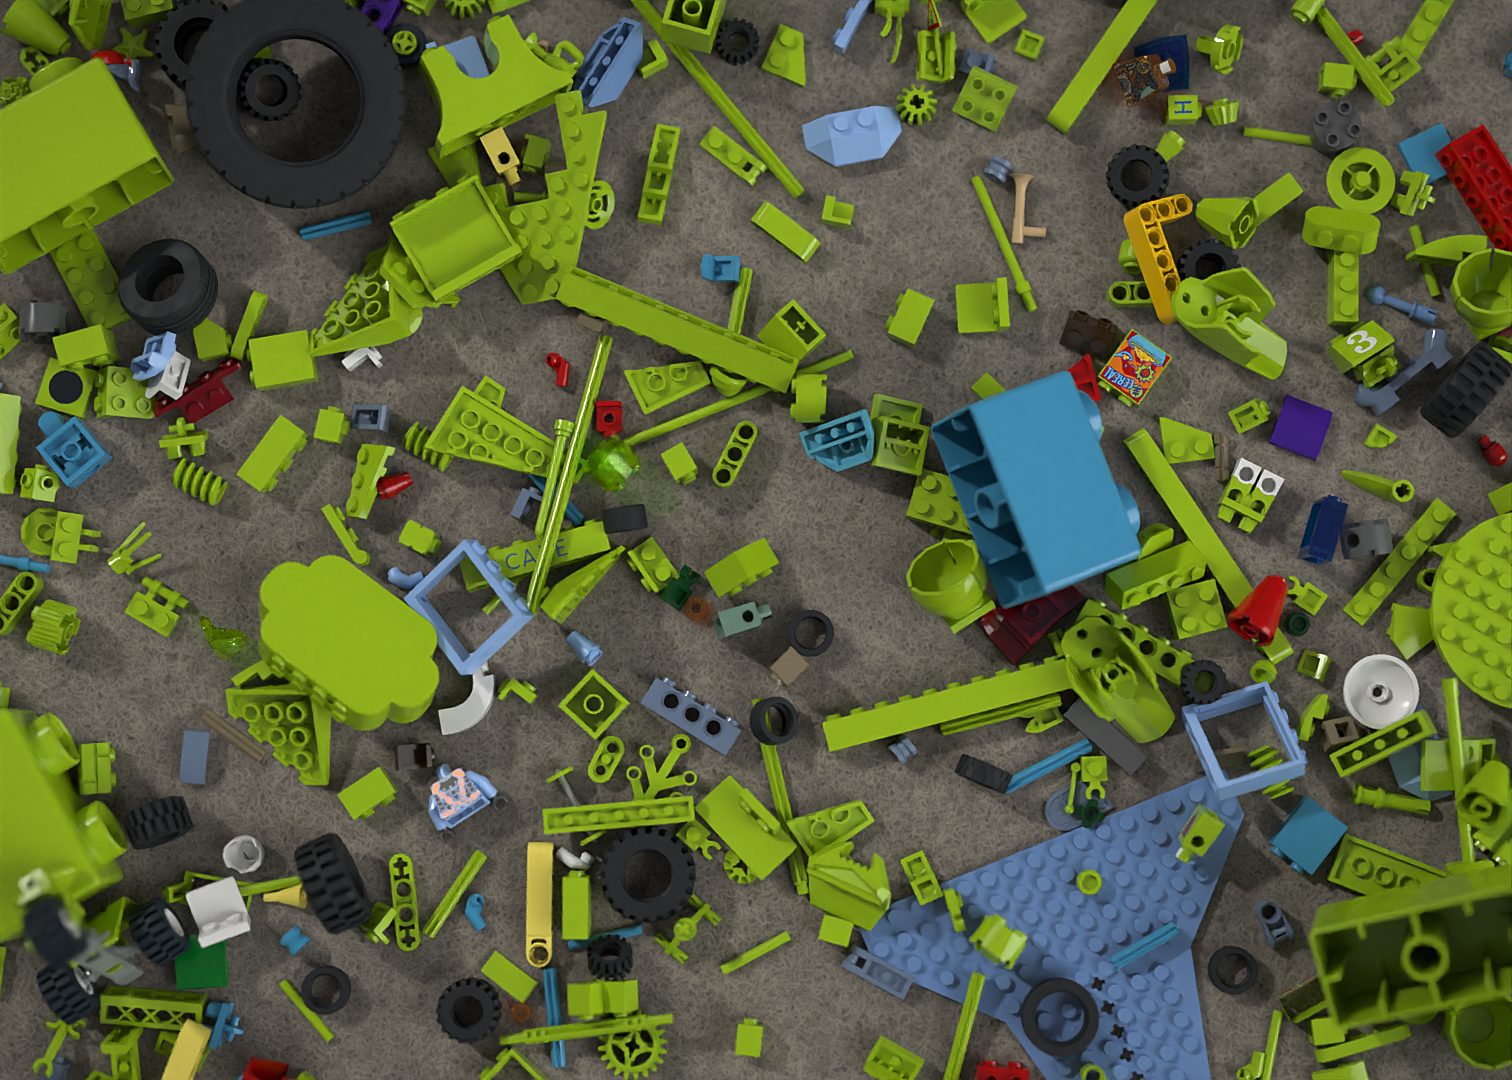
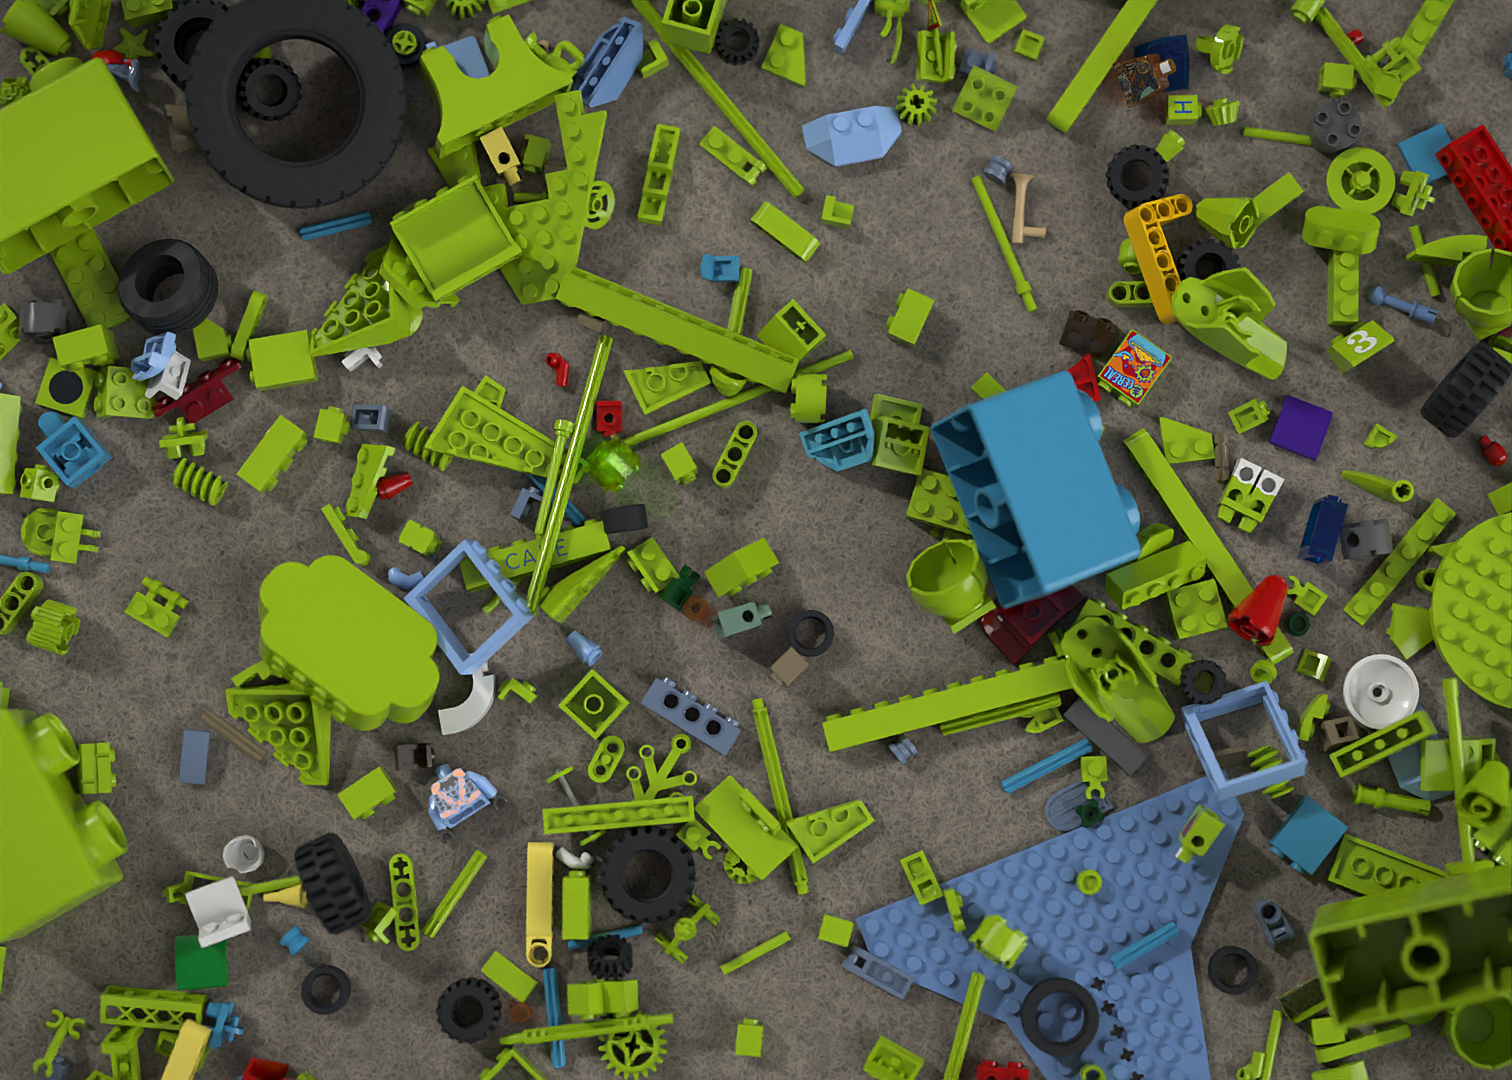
piece [13,864,190,1025] -> none
lime plant [107,522,162,575] -> none
black tyre [122,796,193,849] -> none
clear neon green hat [198,616,248,659] -> none
lime bar [279,979,334,1042] -> none
dark azure arm [465,893,487,932] -> none
black tyre [749,697,799,746] -> none
lime helmet [807,842,890,931] -> none
black tyre [954,754,1013,794] -> none
lime bracket [955,277,1010,334] -> none
lime hinge [1065,763,1081,815] -> none
lime hips [1353,345,1401,388] -> none
sand blue plate [1354,328,1454,416] -> none
none -> lime slope [1373,67,1403,99]

